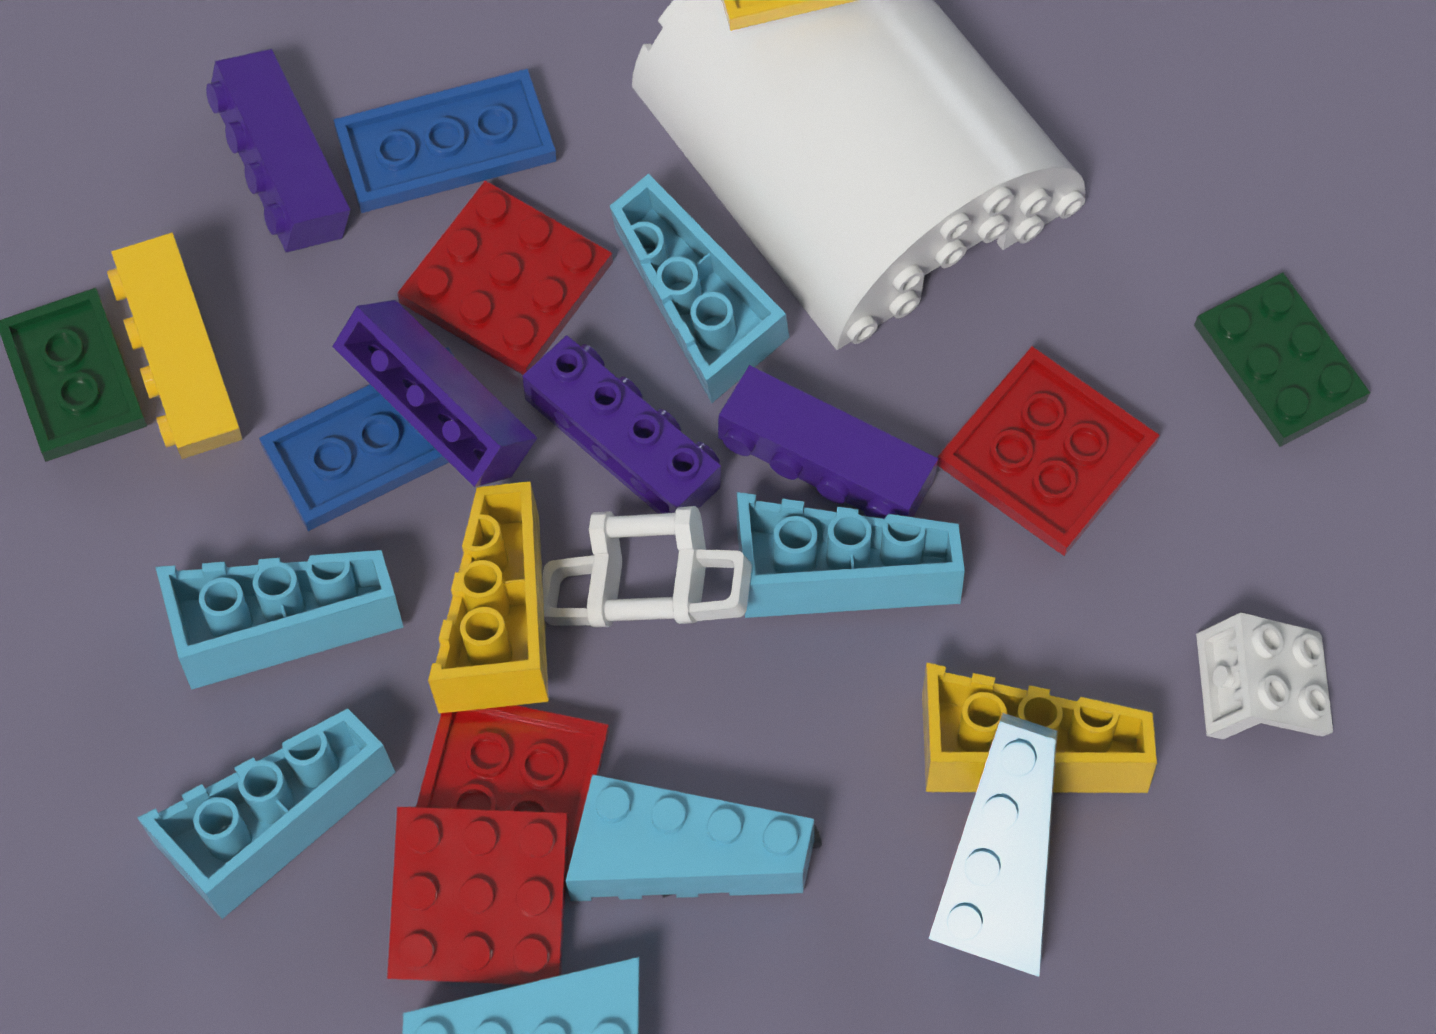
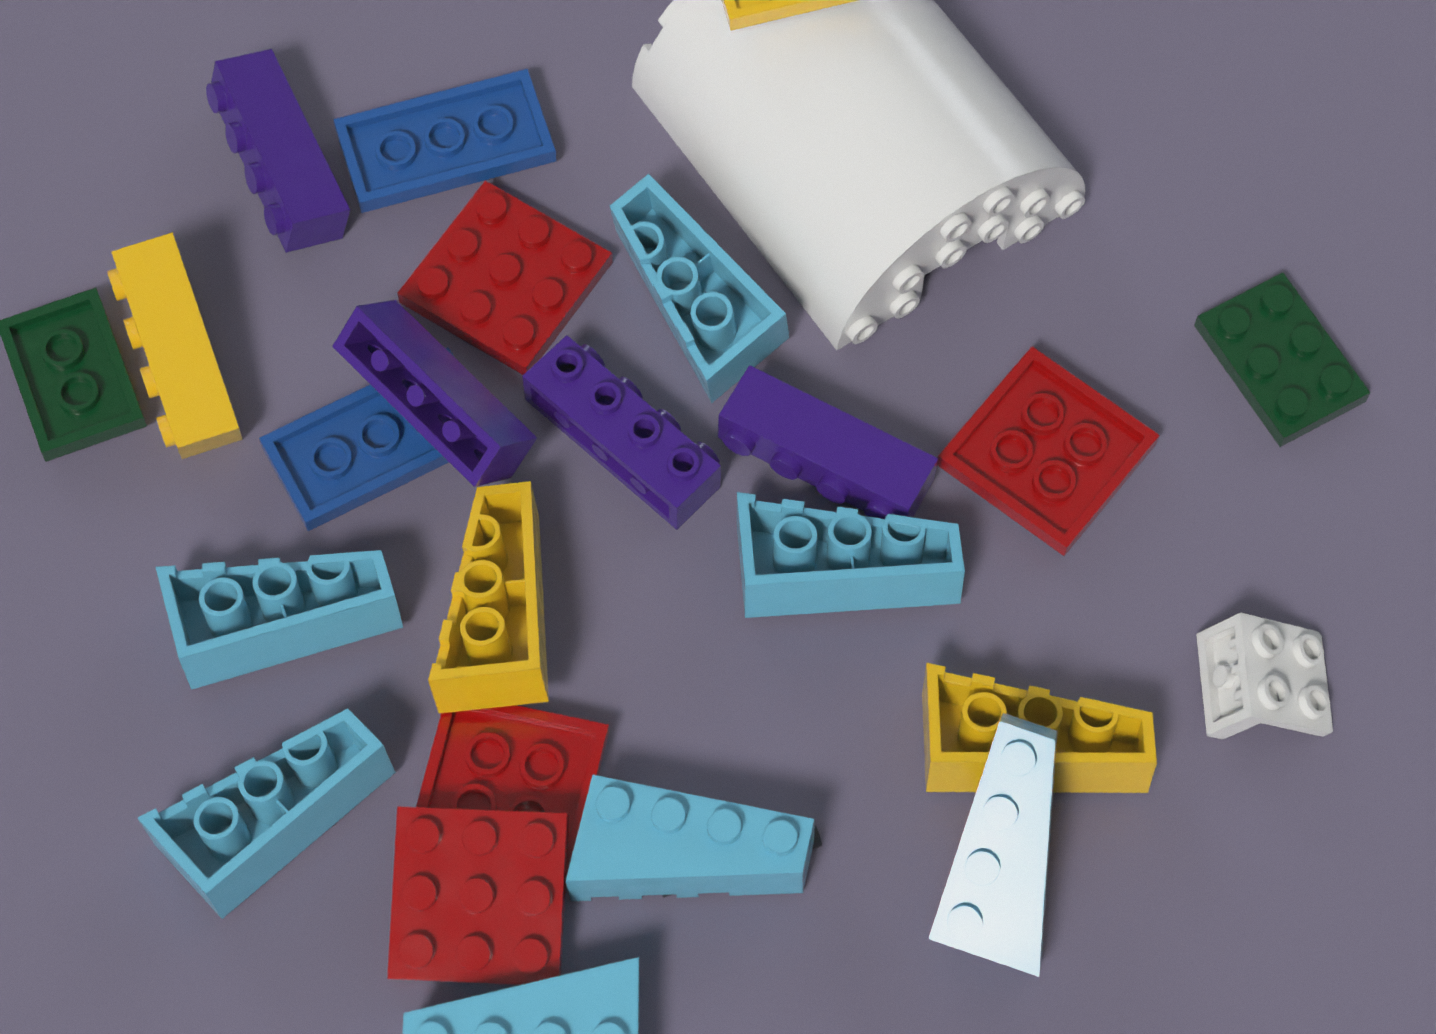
white bar [542,506,752,628] -> none

